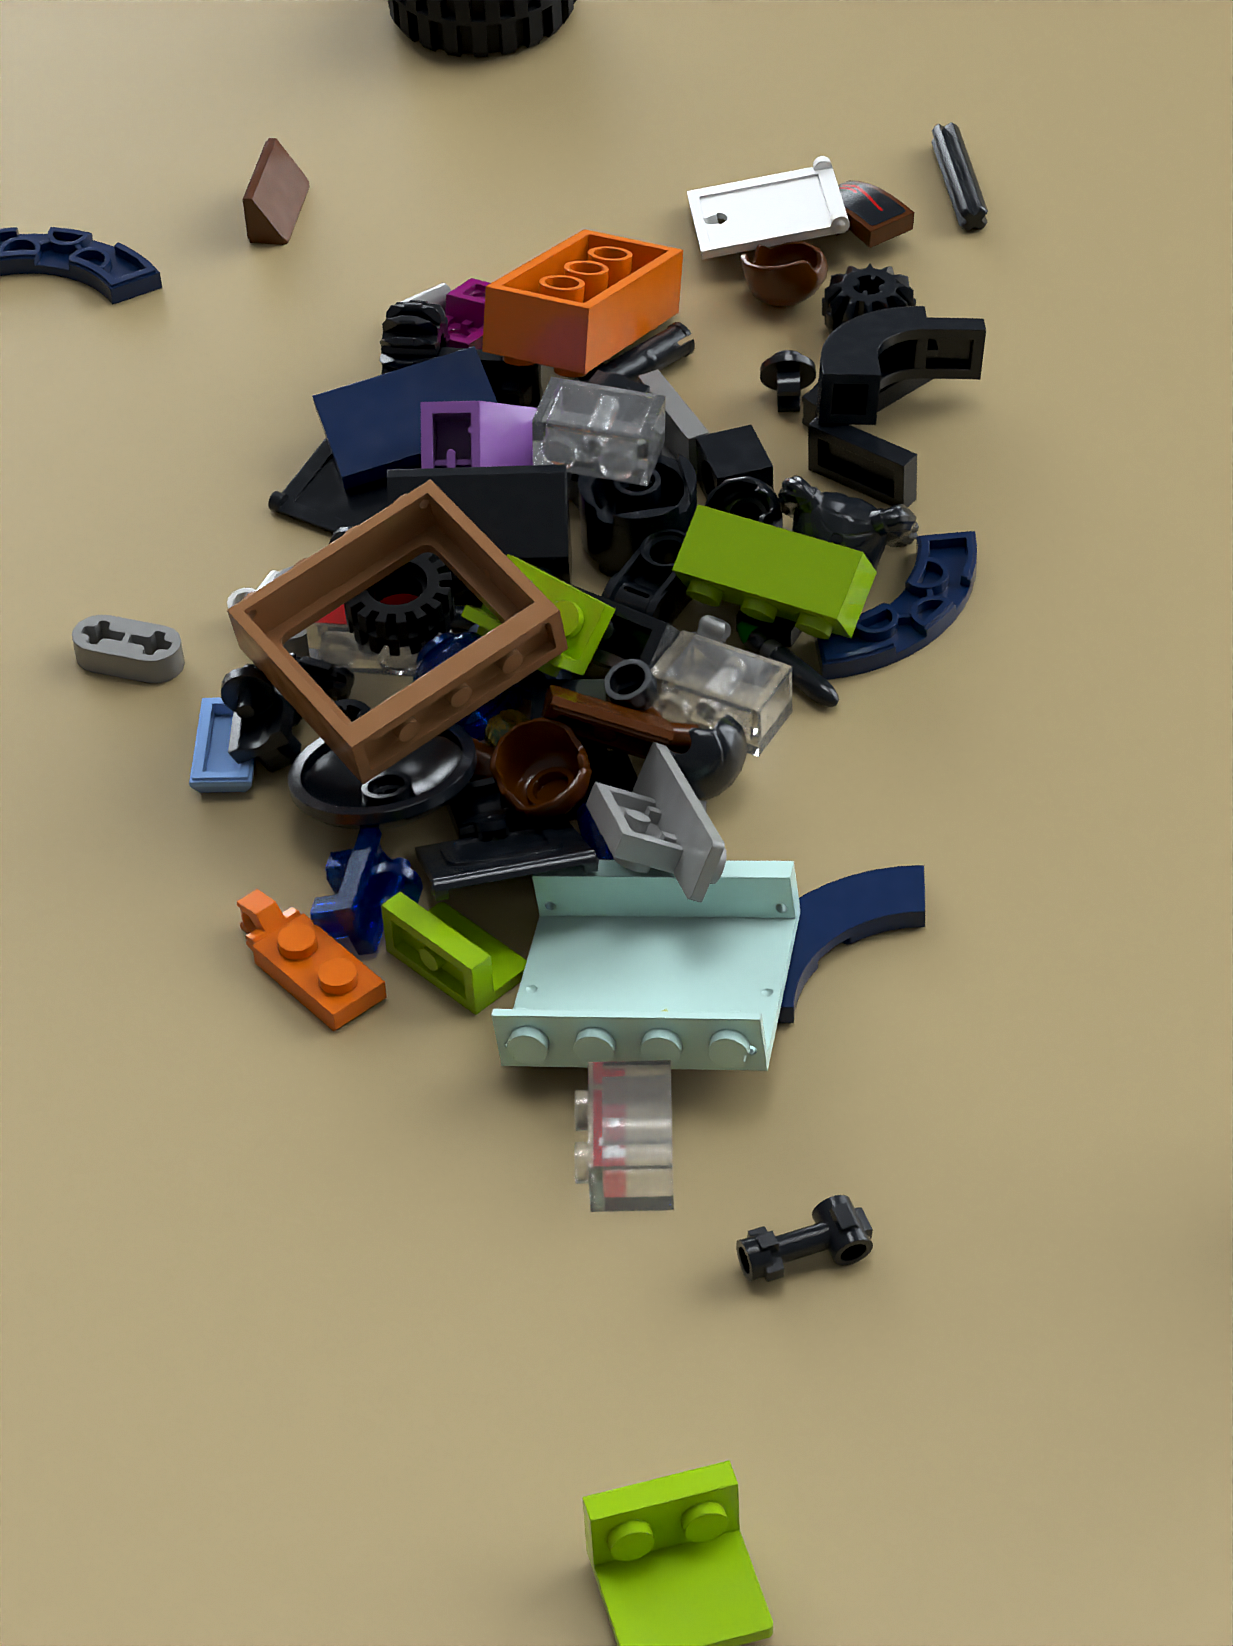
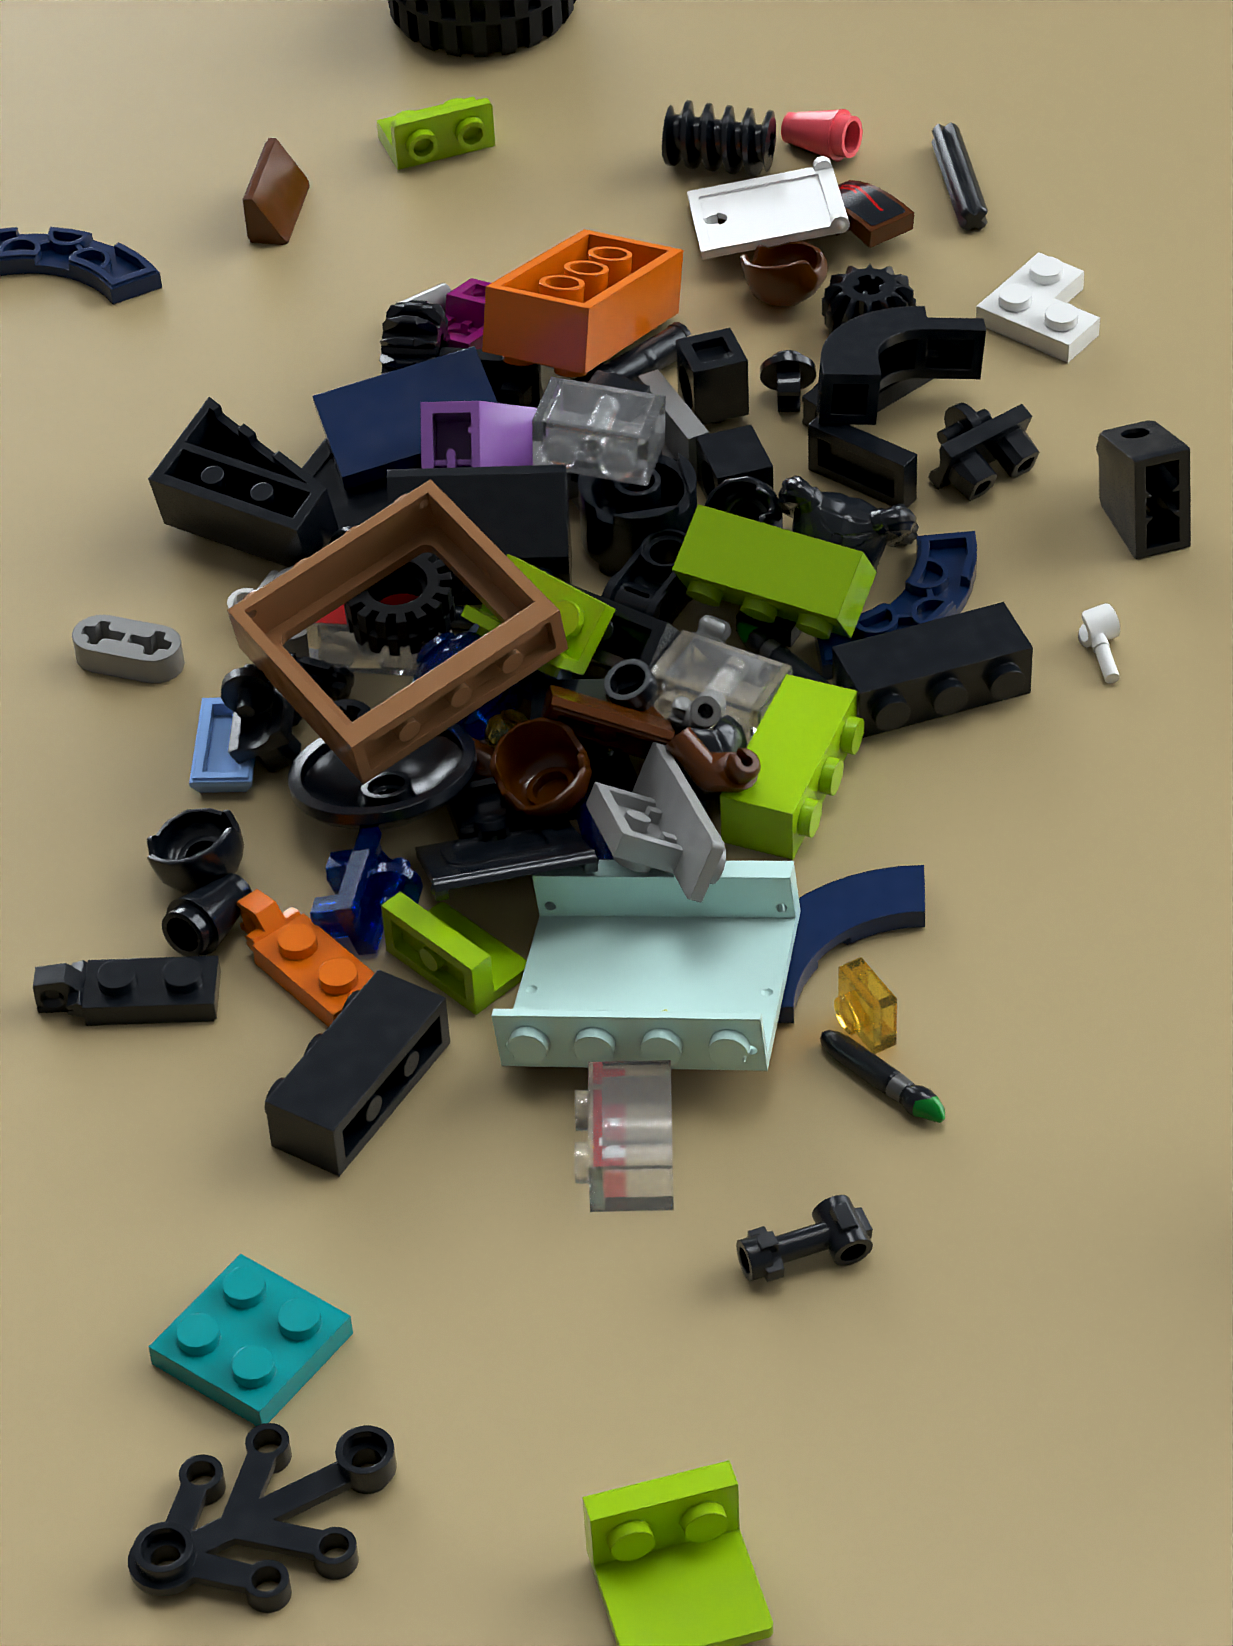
none -> black hinge [33,955,221,1026]
none -> black plant [128,1423,397,1613]
none -> black hair [147,808,244,893]
none -> black wedge [148,397,339,567]
none -> teal plate [148,1253,353,1426]
none -> black cone [162,873,252,957]
none -> black brick [264,969,450,1177]
none -> lime bracket [377,96,495,170]
none -> black piece [662,100,776,177]
none -> reddish brown arm [666,727,761,793]
none -> light grey arm [668,689,727,730]
none -> black brick [676,328,749,425]
none -> lime brick [720,674,864,860]
none -> coral cone [781,109,863,162]
none -> black piece [820,1030,945,1123]
none -> black brick [832,602,1033,738]
none -> clear yellow plate [834,957,897,1054]
none -> black hips [928,402,1040,501]
none -> white plate [976,252,1100,363]
none -> white hand [1078,603,1120,684]
none -> black torso [1096,420,1191,559]

